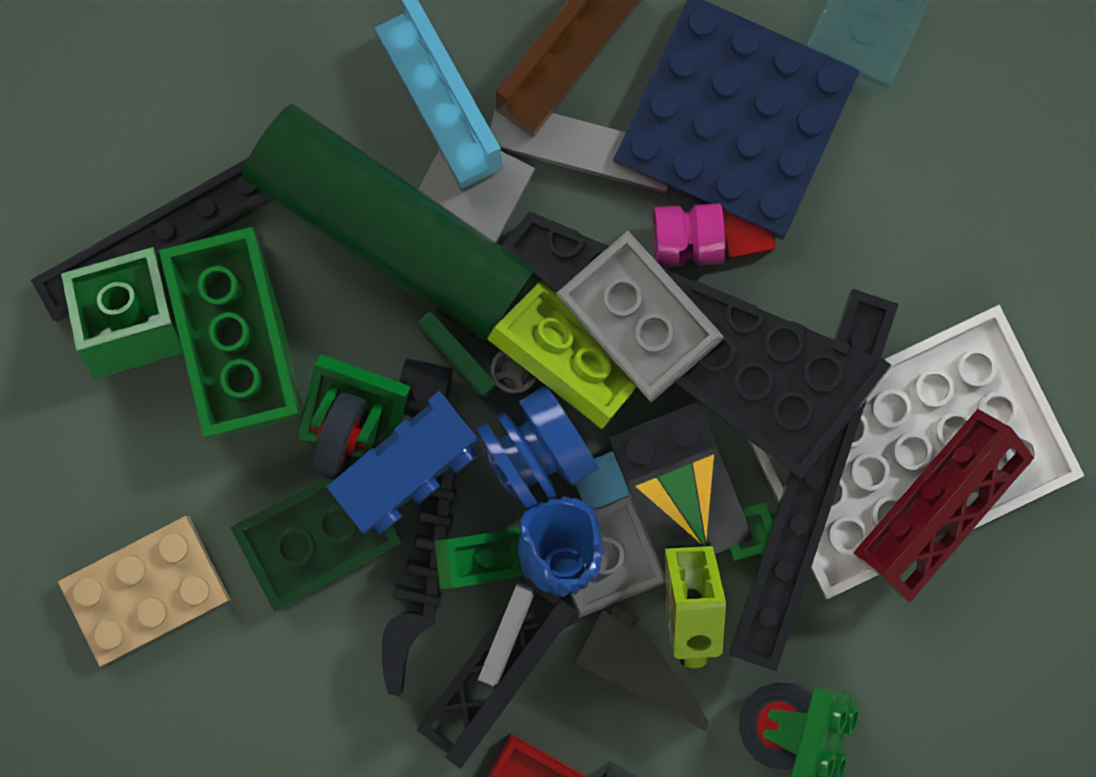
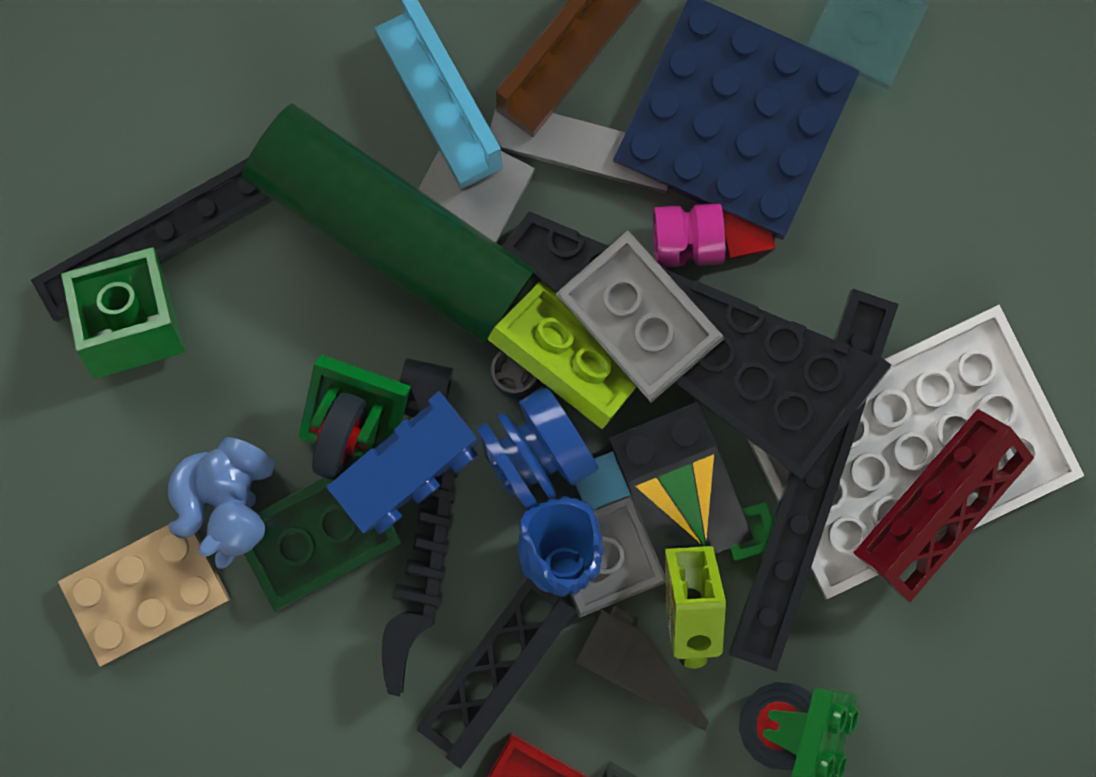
green brick [159,227,304,440] -> none
dark green tile [417,311,499,402] -> none
green plate [434,528,524,589] -> none
light grey tile [478,583,535,686] -> none
none -> medium blue animal [168,437,276,569]

